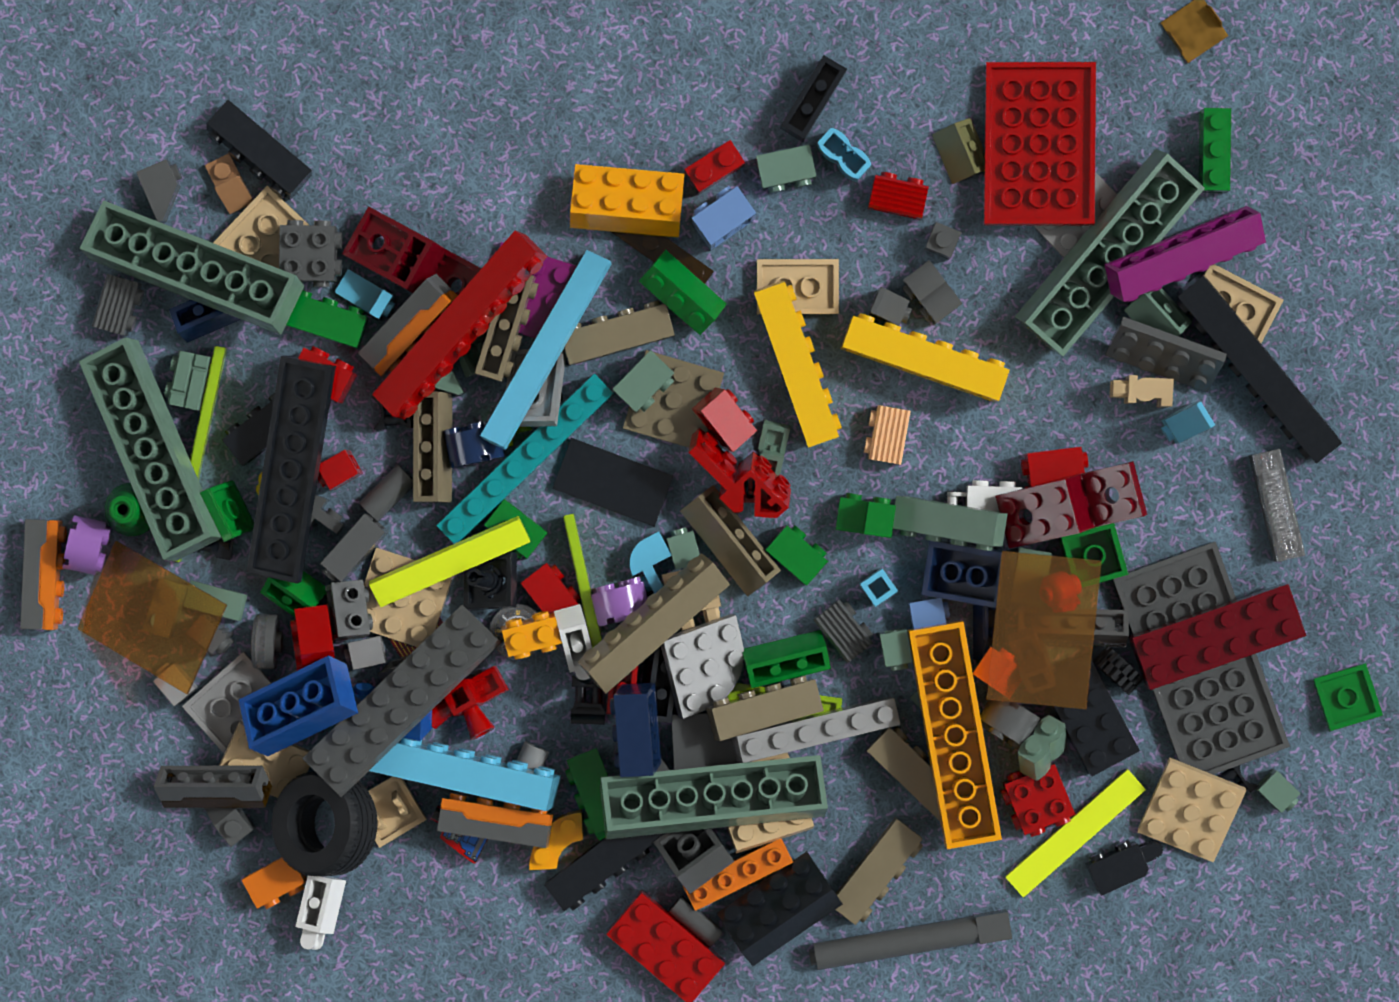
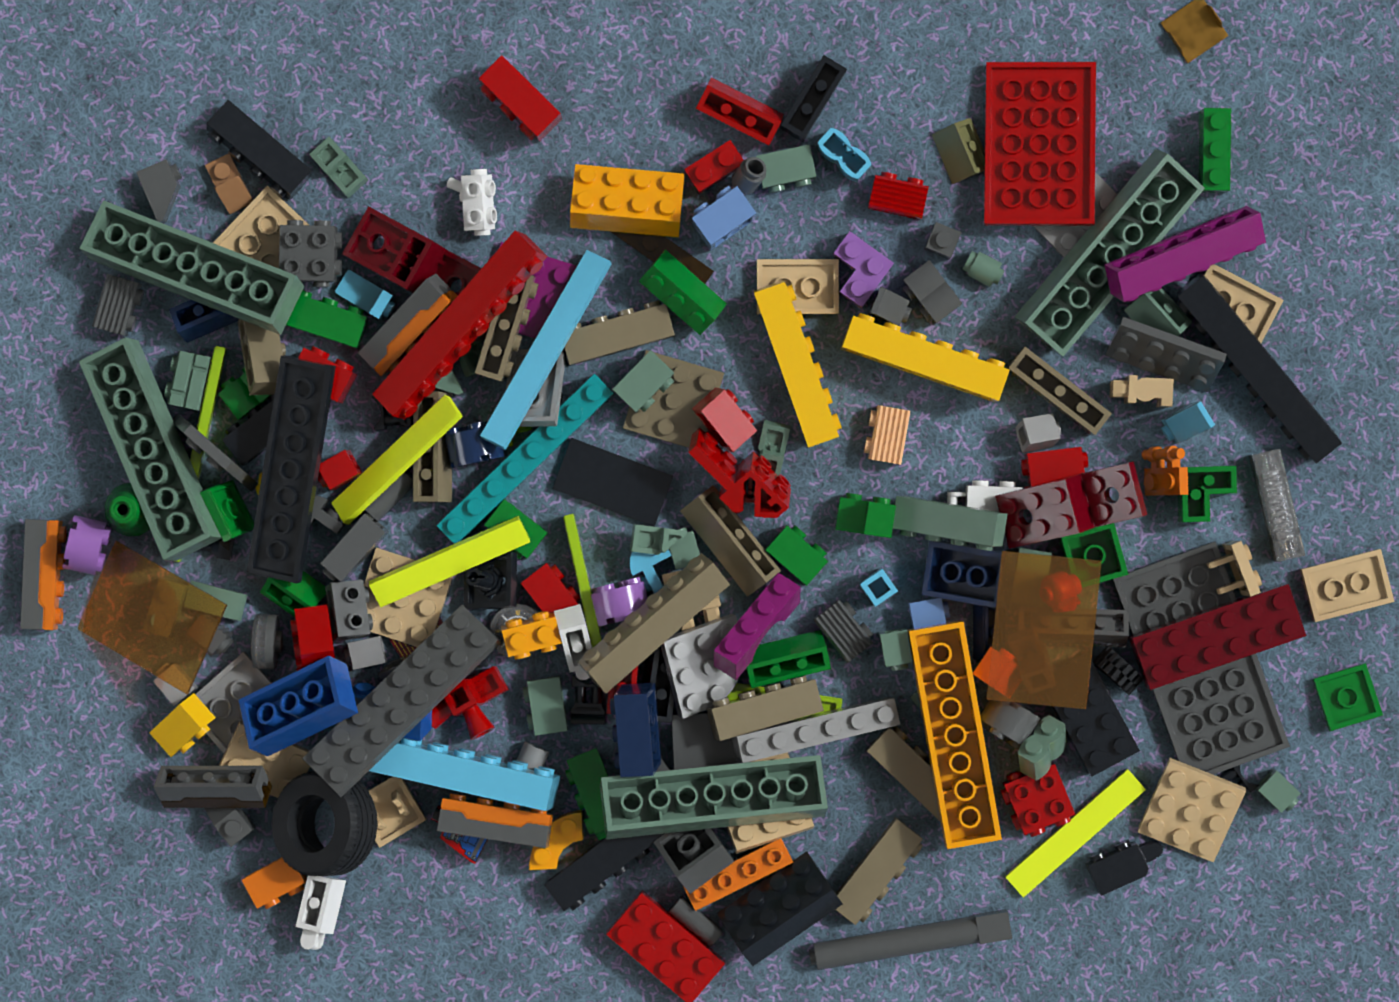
none -> yellow brick [149,693,216,757]
none -> dark grey wing [172,413,258,492]
none -> green brick [218,367,272,420]
none -> dark tan brick [237,319,286,395]
none -> sand green slope [309,136,368,198]
none -> neon yellow tile [331,395,463,525]
none -> white brick [447,169,497,236]
none -> red brick [478,55,563,142]
none -> sand green brick [523,676,568,736]
none -> sand green slope [630,524,687,555]
none -> red brick [696,77,784,145]
none -> magenta arch [714,573,801,680]
none -> dark grey brick [732,157,766,194]
none -> medium lavender brick [833,231,894,309]
none -> sand green brick [962,251,1005,287]
none -> dark tan brick [1007,347,1112,436]
none -> light grey brick [1015,413,1061,453]
none -> orange plate [1142,446,1188,496]
none -> green brick [1178,466,1237,522]
none -> tan plate [1206,541,1262,597]
none -> tan plate [1300,549,1394,622]

